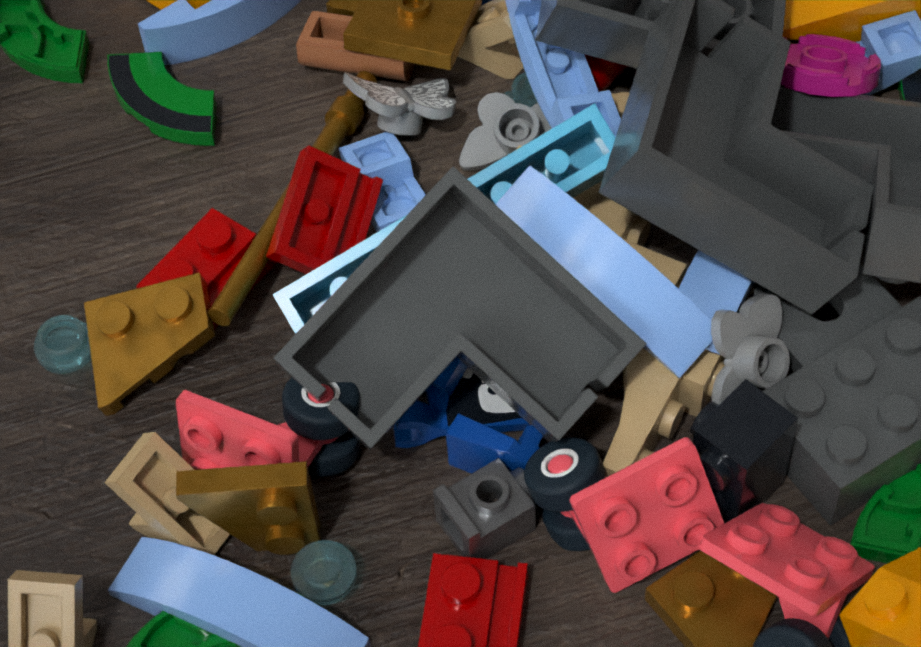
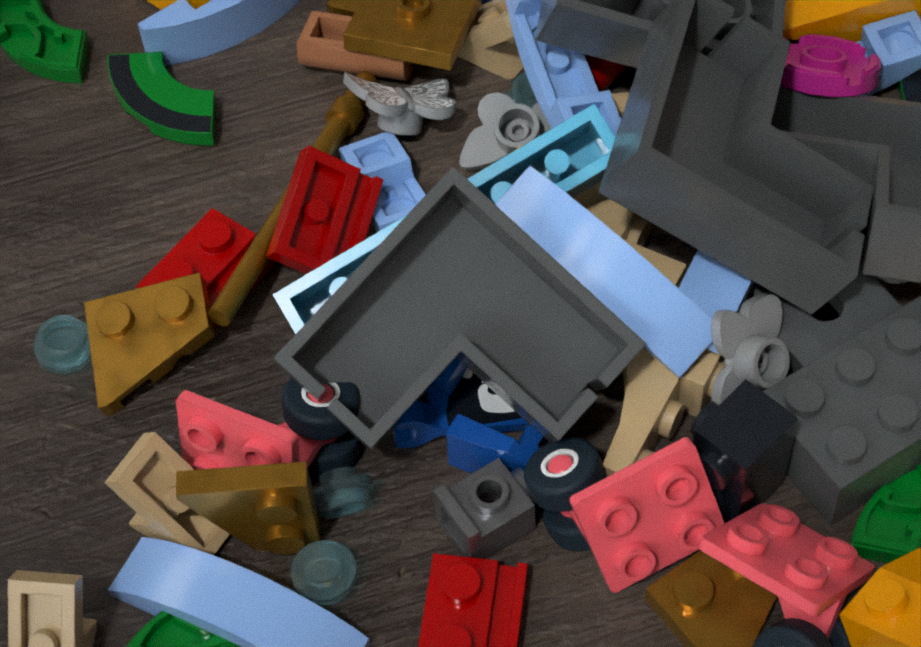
none -> clear light blue plate [312,467,374,519]

